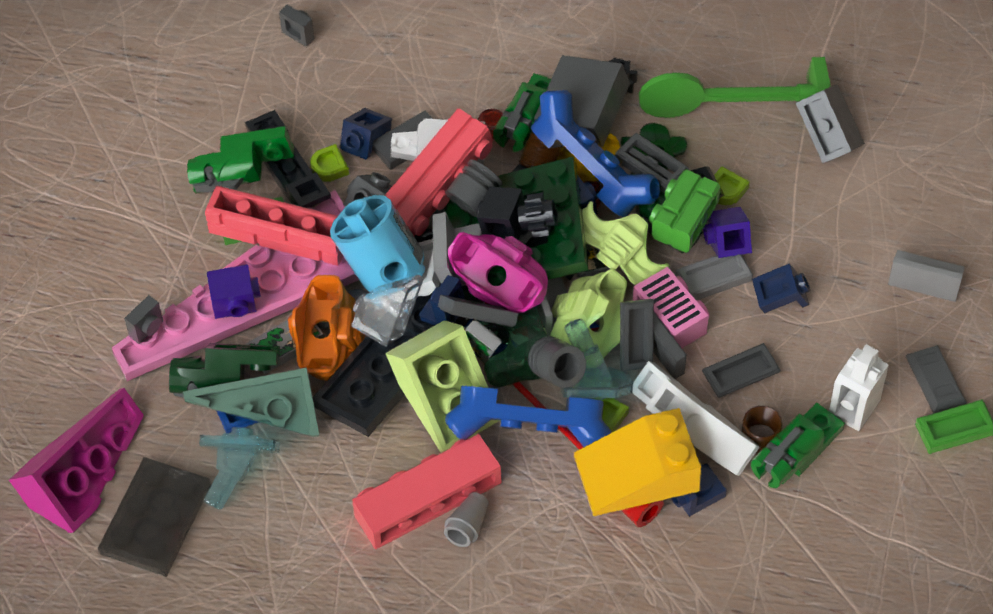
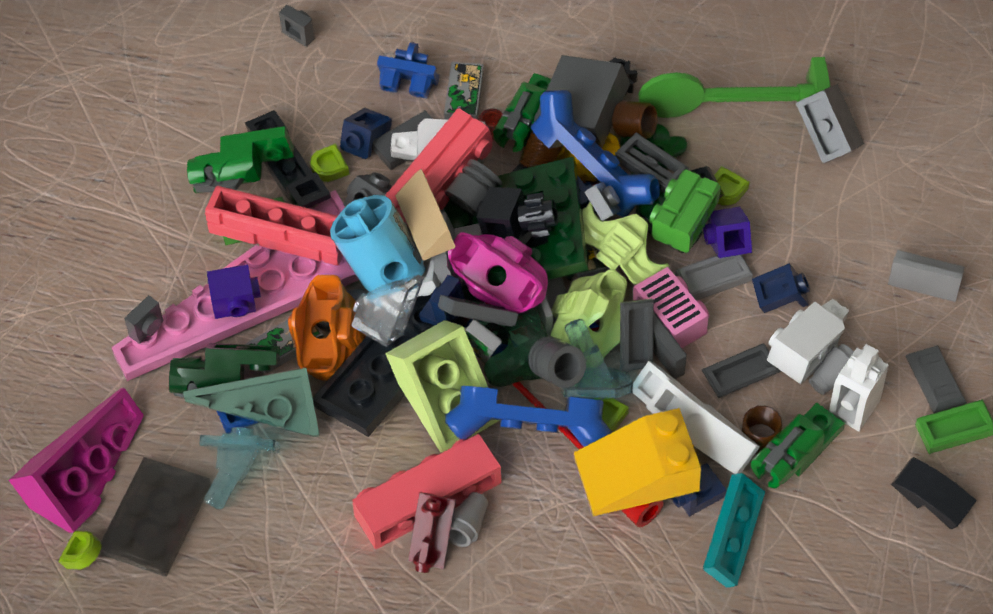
none -> lime tile [58,531,101,569]
none -> blue hips [377,42,440,99]
none -> tan slope [395,169,456,261]
none -> hinge [408,492,456,573]
none -> tile [444,62,484,120]
none -> plate [584,182,621,221]
none -> reddish brown piece [612,100,657,139]
none -> teal plate [703,473,765,588]
none -> white hinge [767,299,849,384]
none -> light grey cone [809,344,854,395]
none -> black slope [891,457,977,530]

